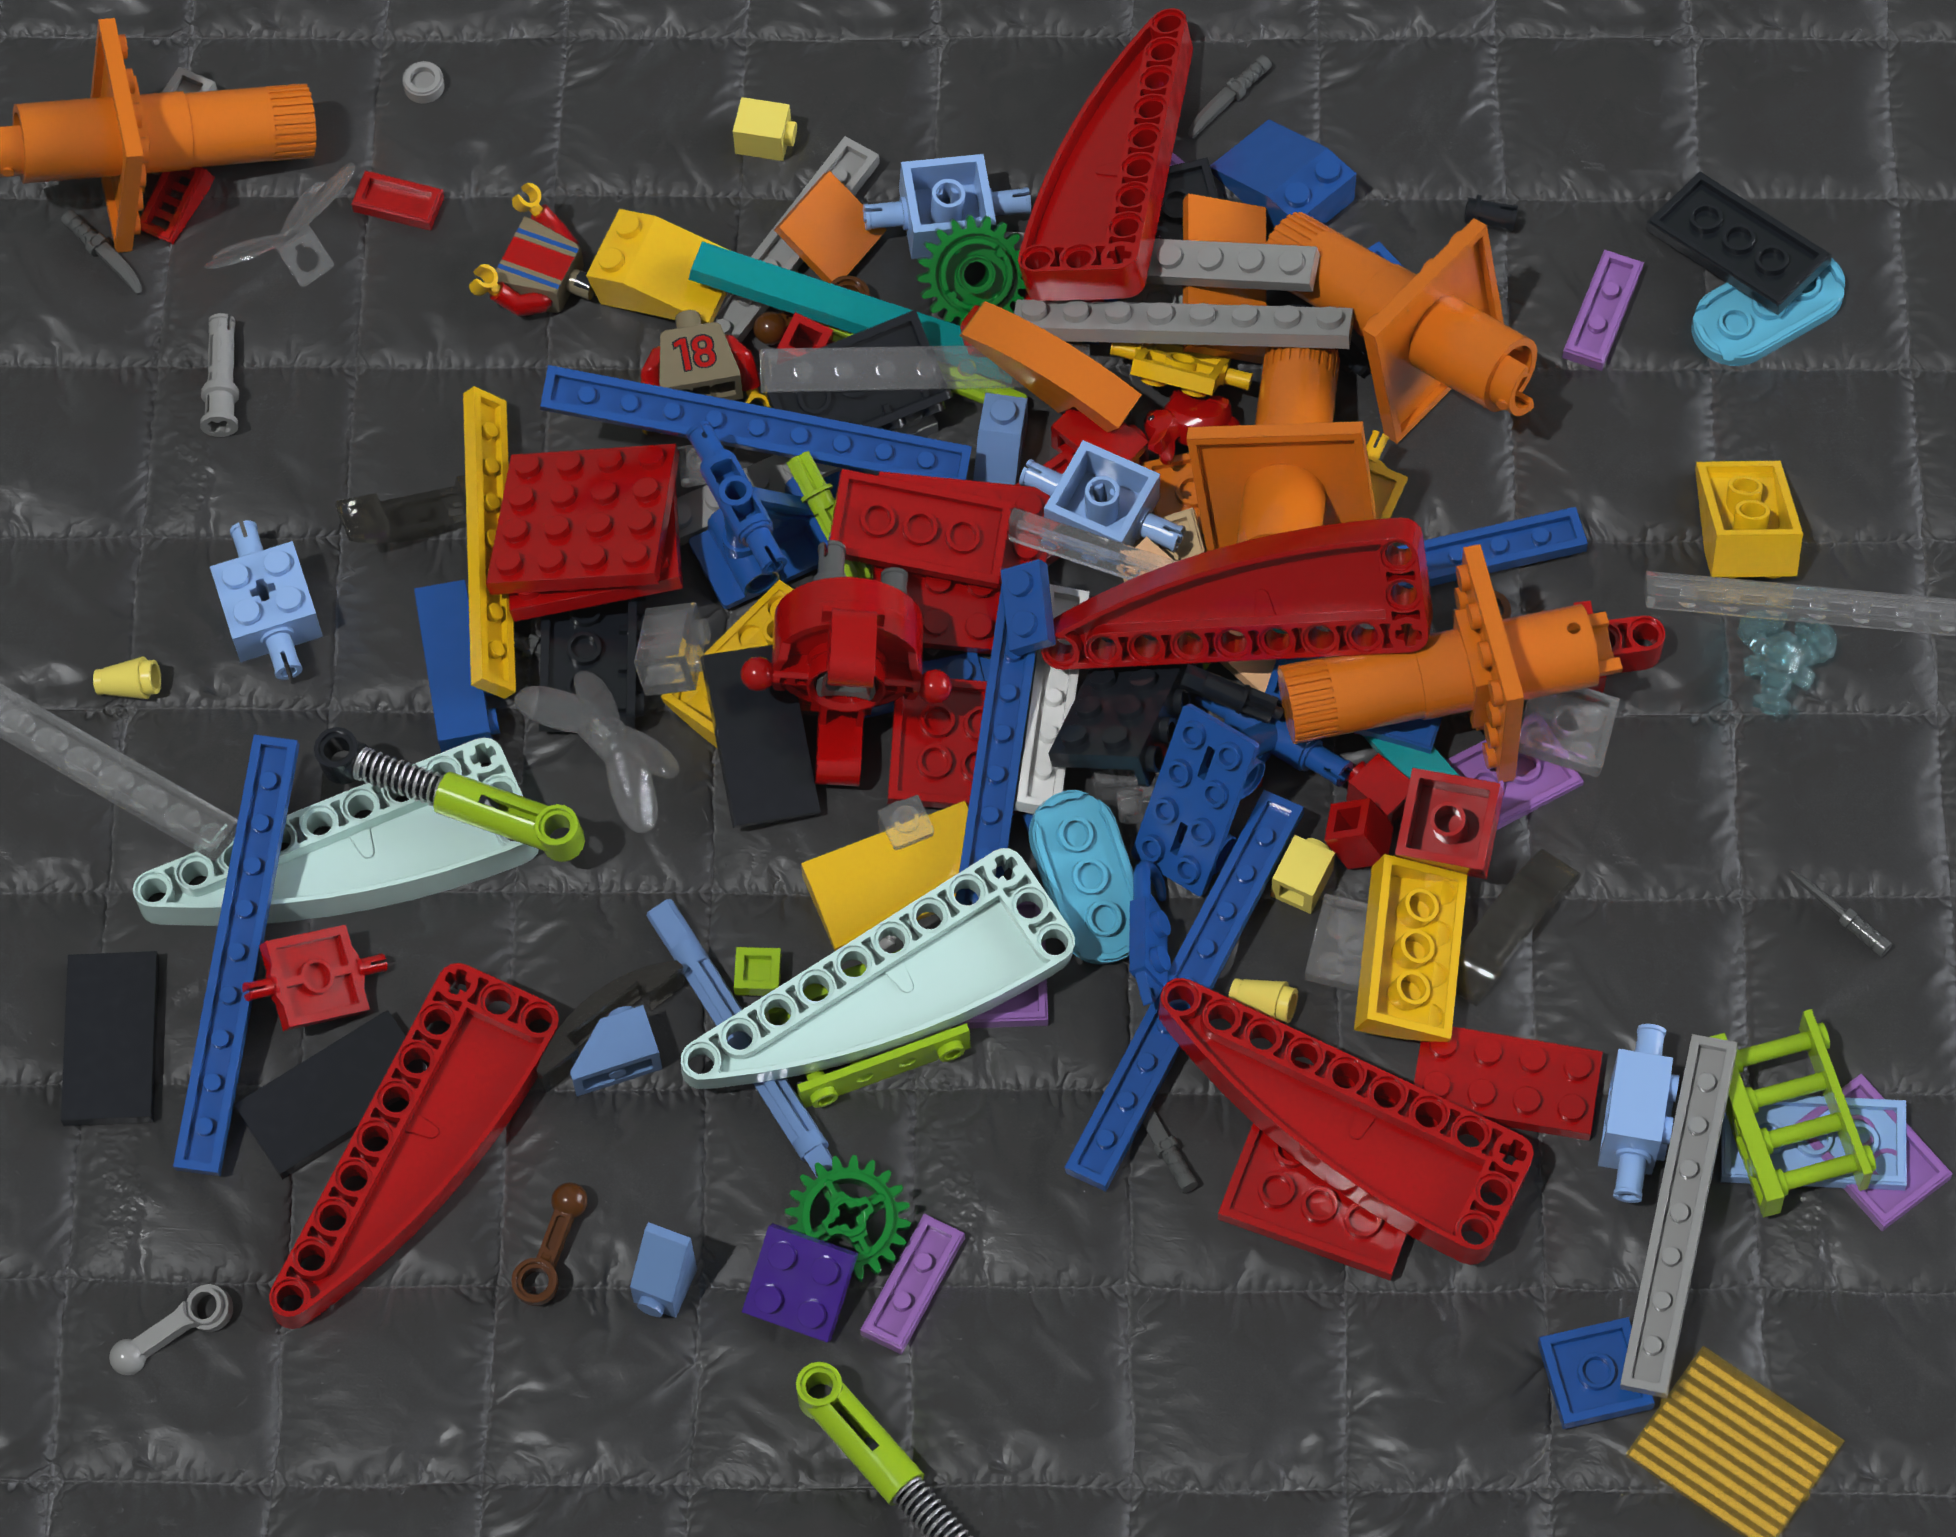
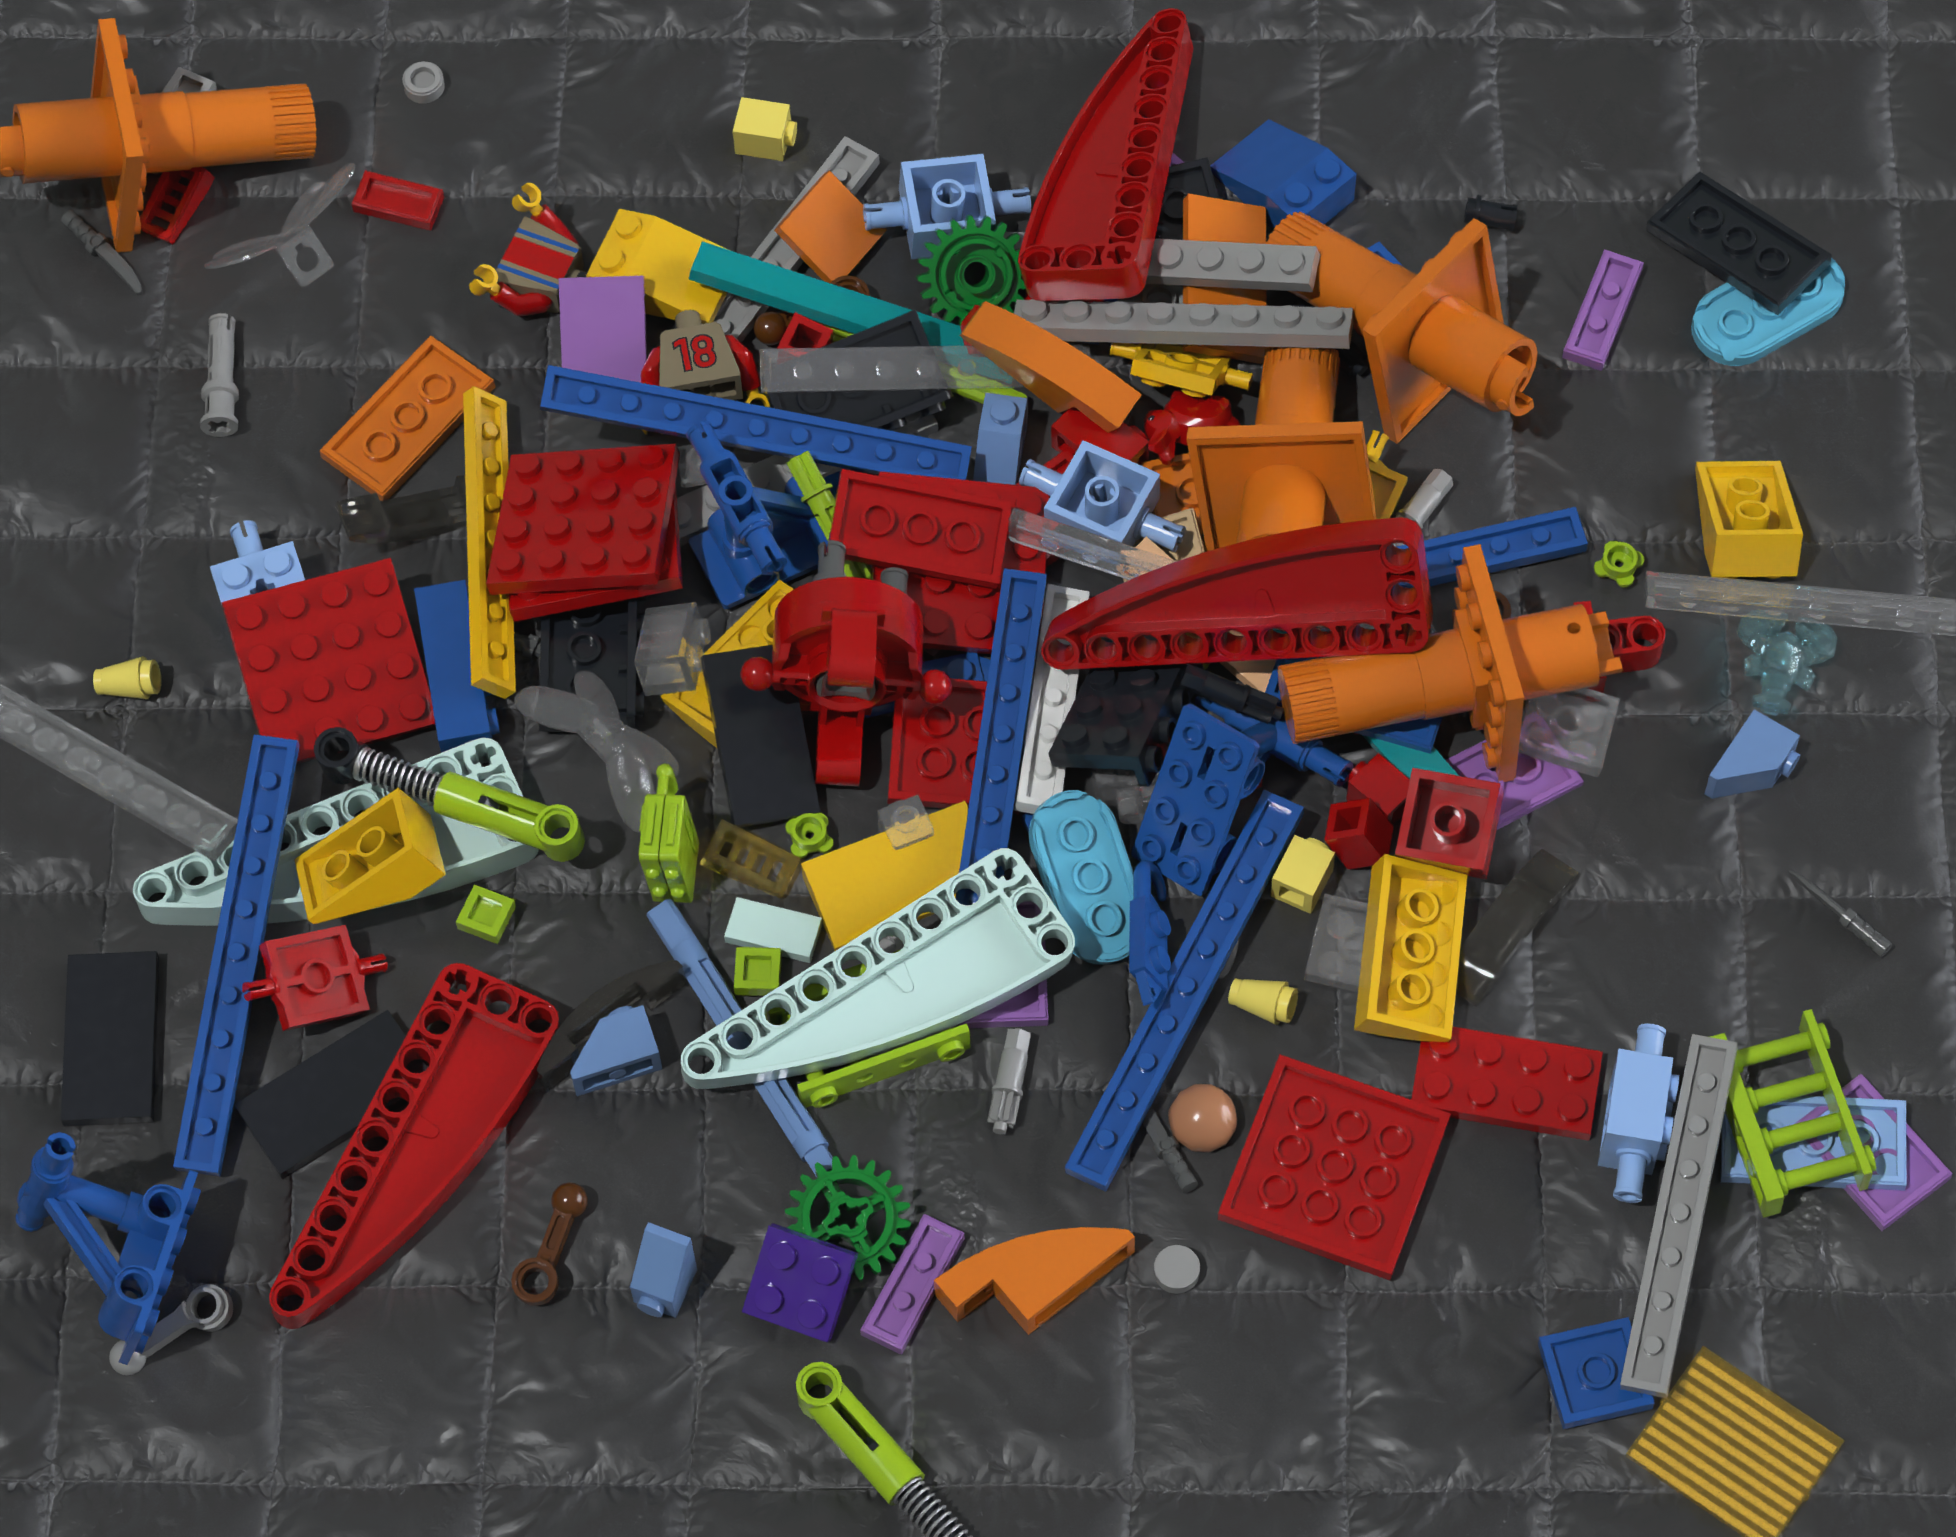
blue plate [1001,559,1056,656] -> none
red beam [1158,978,1534,1265] -> none
dark grey piece [1188,55,1272,139] -> none
none -> blue plate [15,1132,201,1365]
none -> red plate [221,558,436,764]
none -> yellow slope [294,788,446,924]
none -> orange tile [319,335,495,504]
none -> lime plate [456,884,516,944]
none -> medium lavender tile [559,275,647,383]
none -> lime piece [639,763,699,903]
none -> clear yellow slope [699,819,801,898]
none -> light aqua tile [724,897,823,963]
none -> lime plate [785,813,834,858]
none -> orange slope [934,1227,1135,1335]
none -> light grey piece [987,1028,1031,1134]
none -> light grey tile [1154,1245,1200,1294]
none -> nougat hair [1168,1084,1237,1153]
none -> light grey piece [1392,469,1453,547]
none -> lime plate [1594,541,1644,587]
none -> medium blue slope [1704,709,1801,799]

